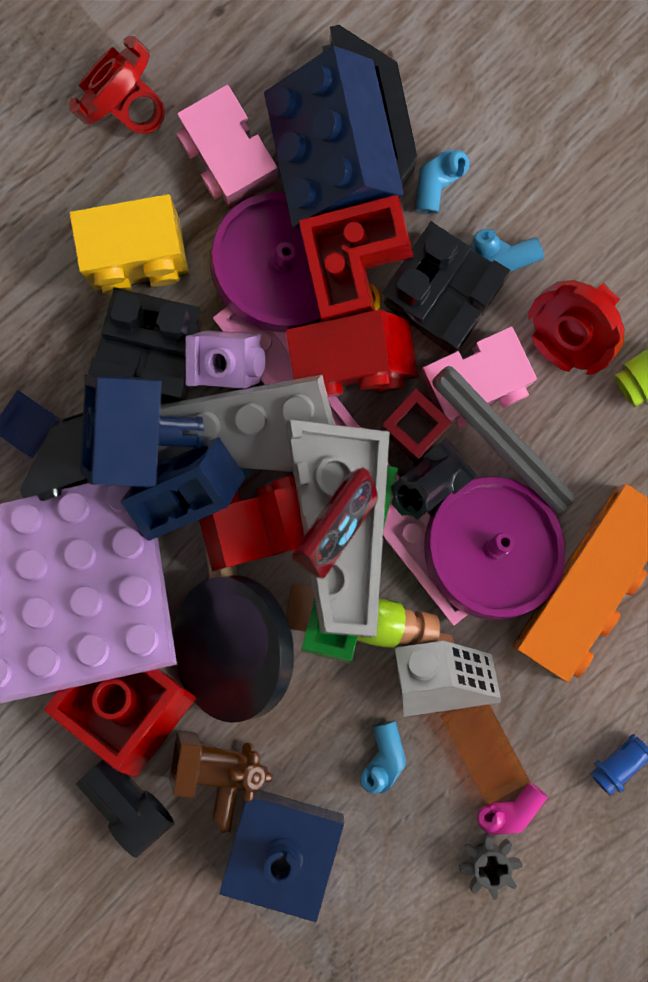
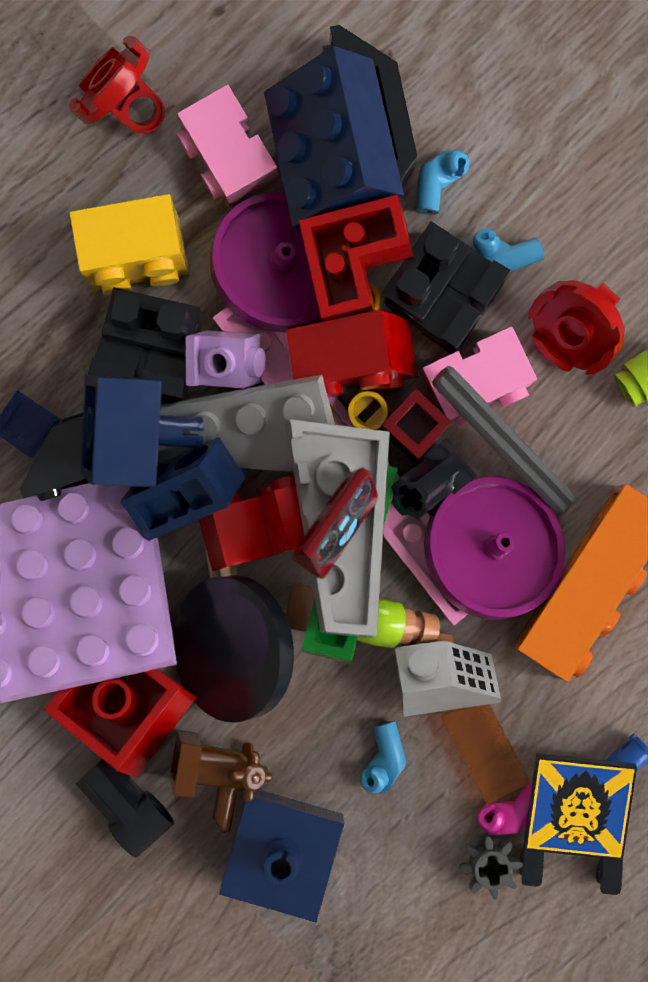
none -> yellow hinge [348,391,389,430]
none -> flag [519,753,637,895]

